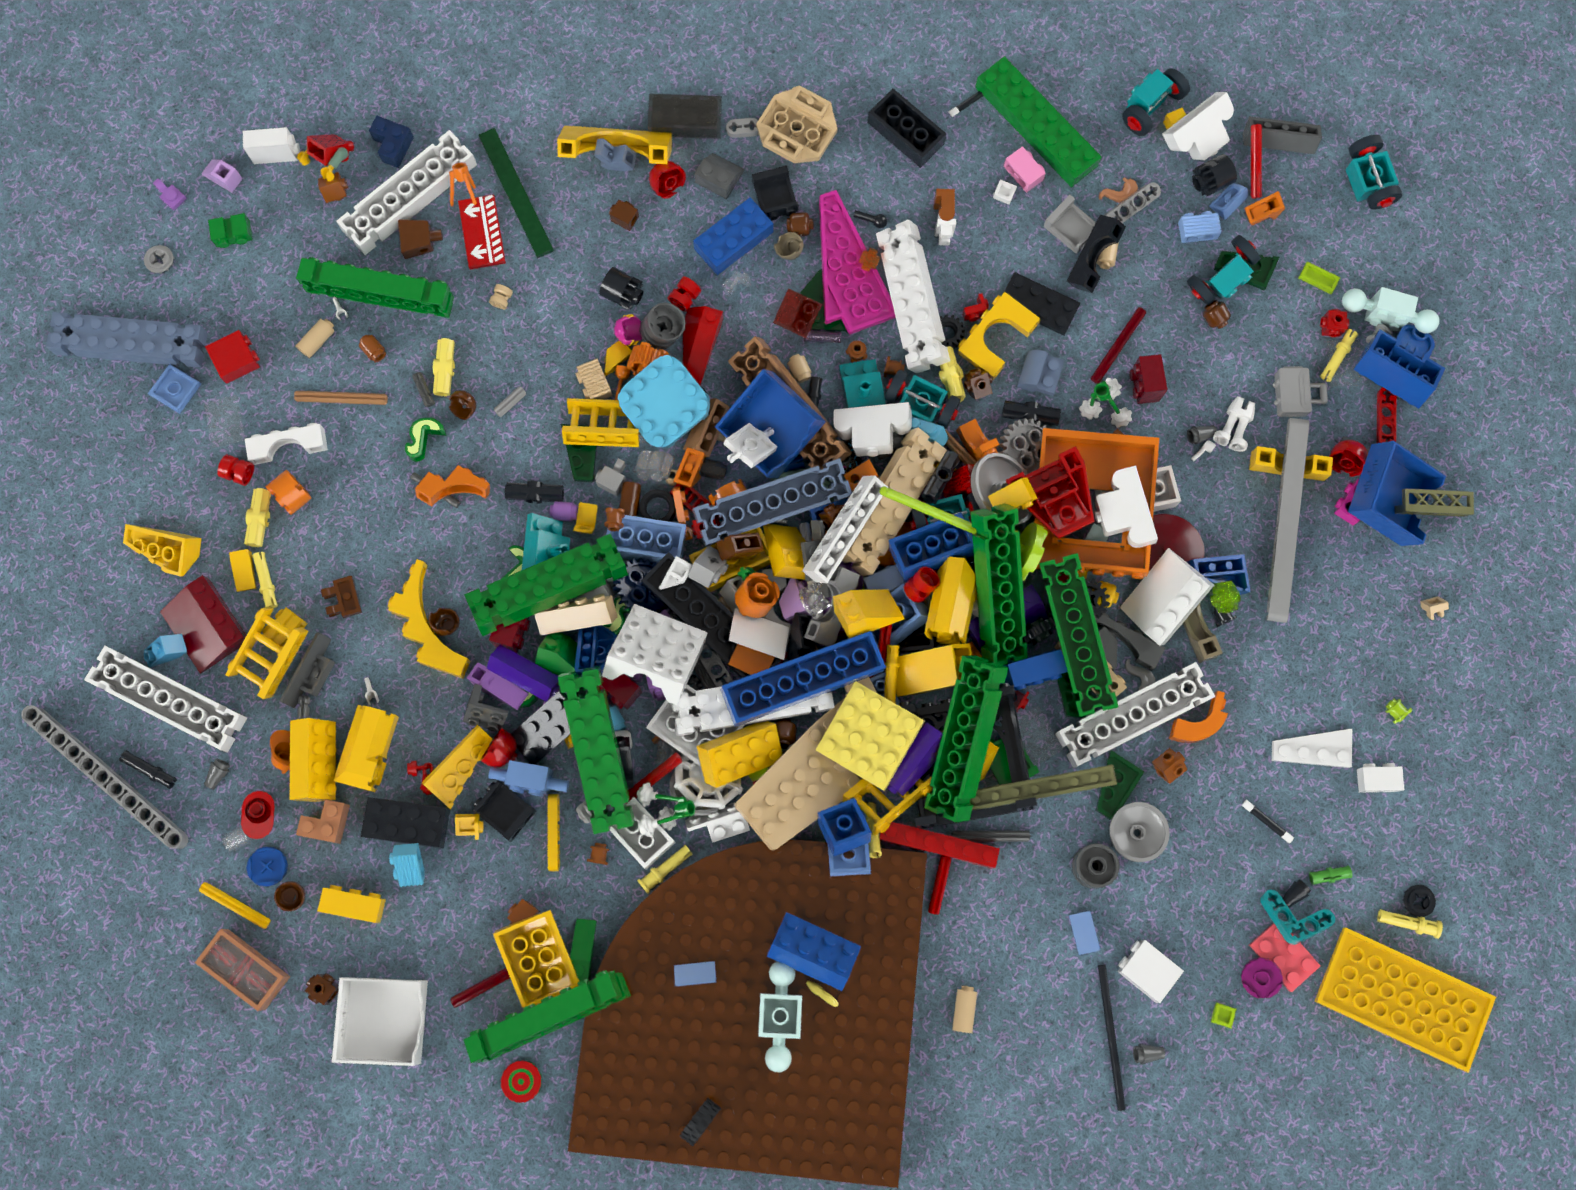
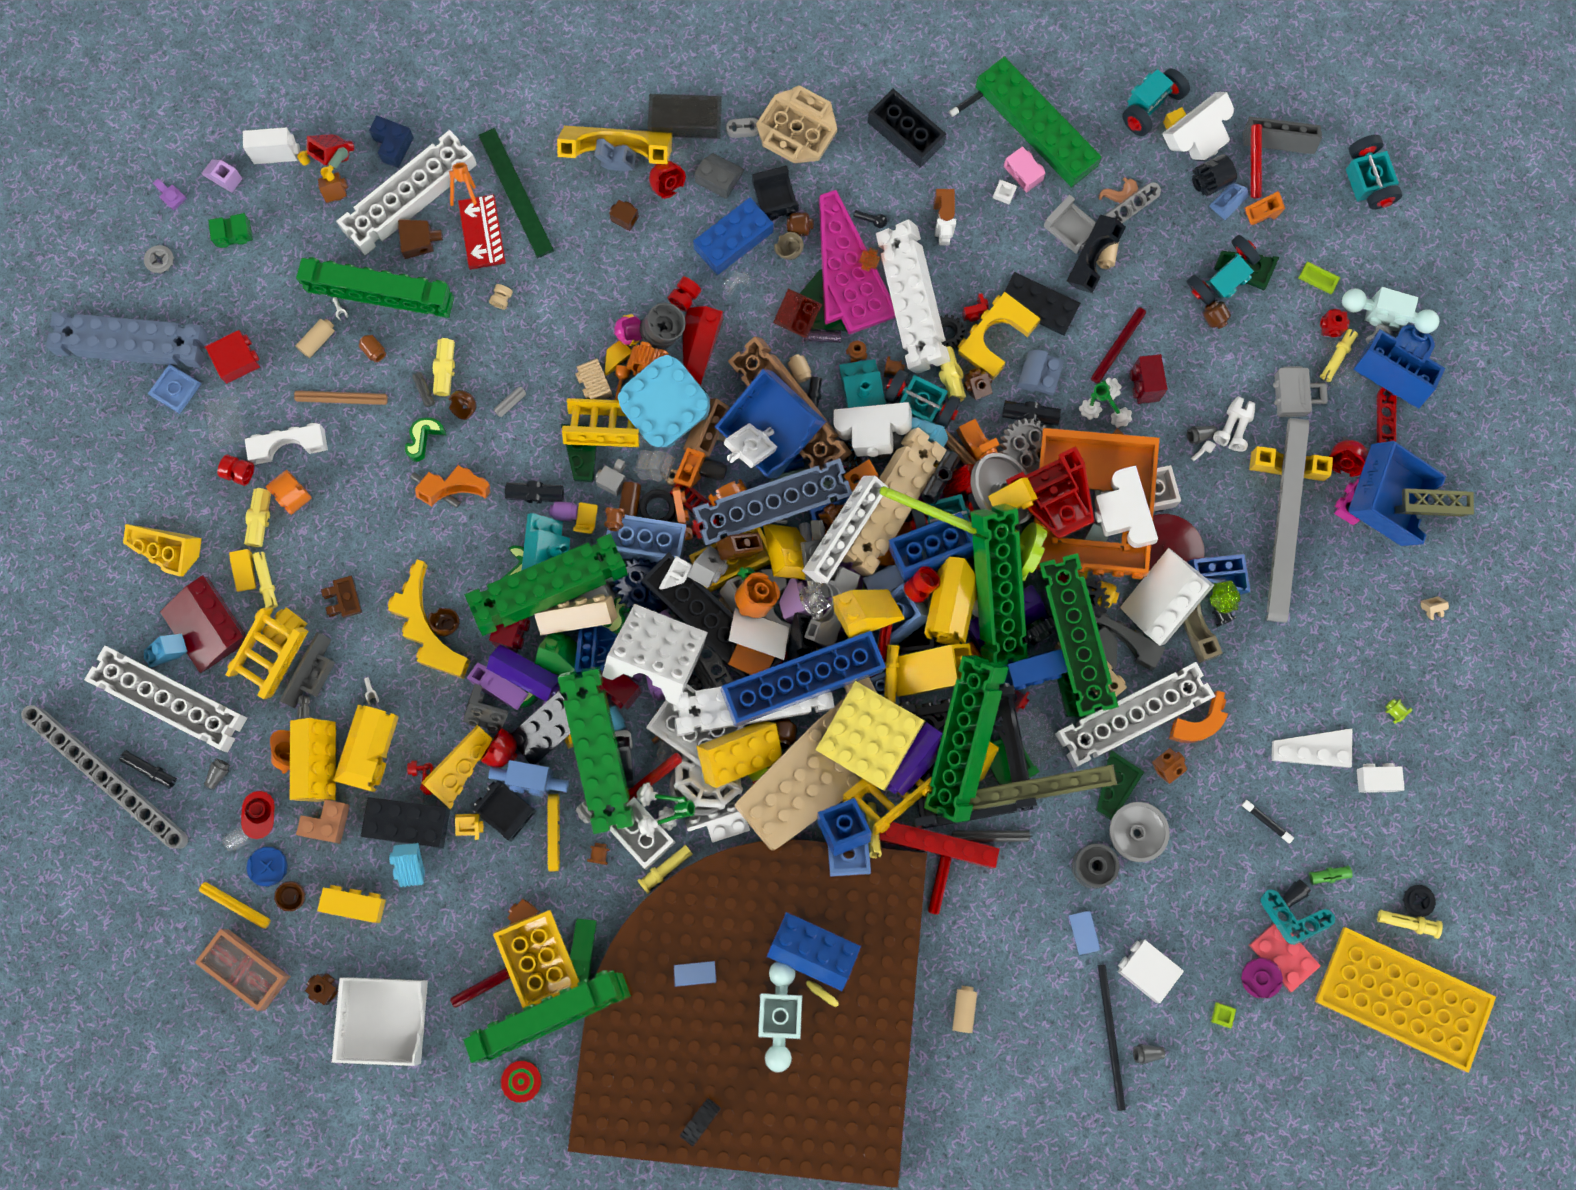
black gear [599,267,644,310] -> none
light grey piece [1125,659,1156,693] -> none
light blue brick [1178,211,1221,243] -> none

